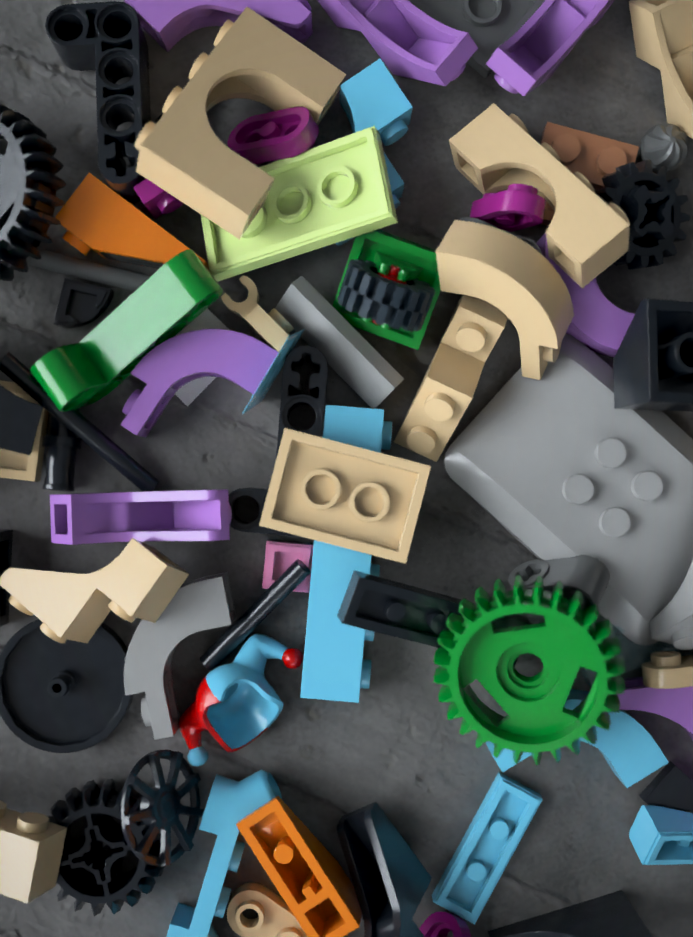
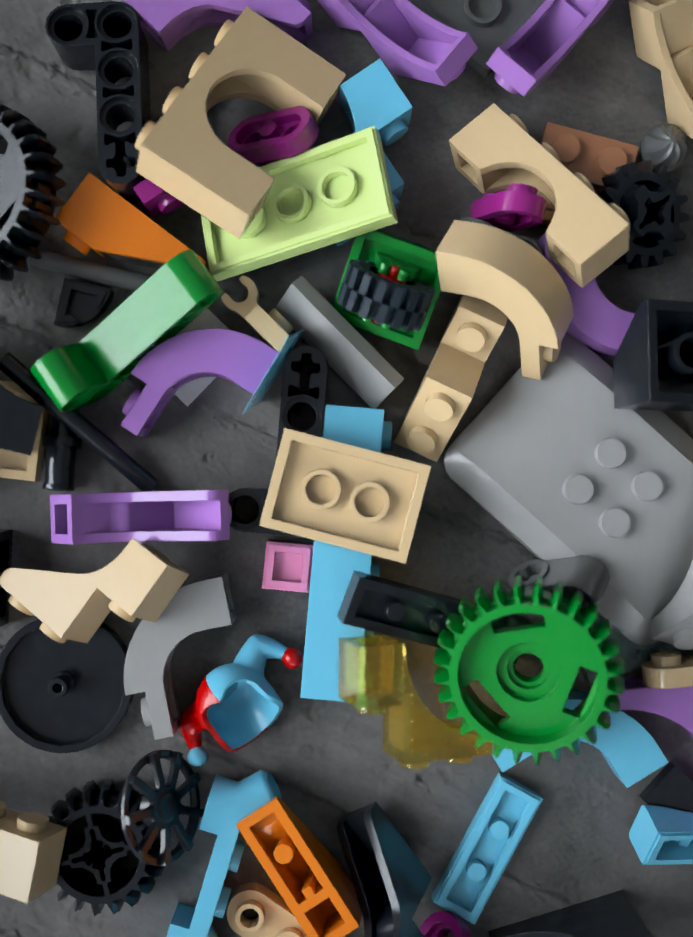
black bar [200,559,311,671] -> none
none -> clear yellow arch [338,635,492,769]

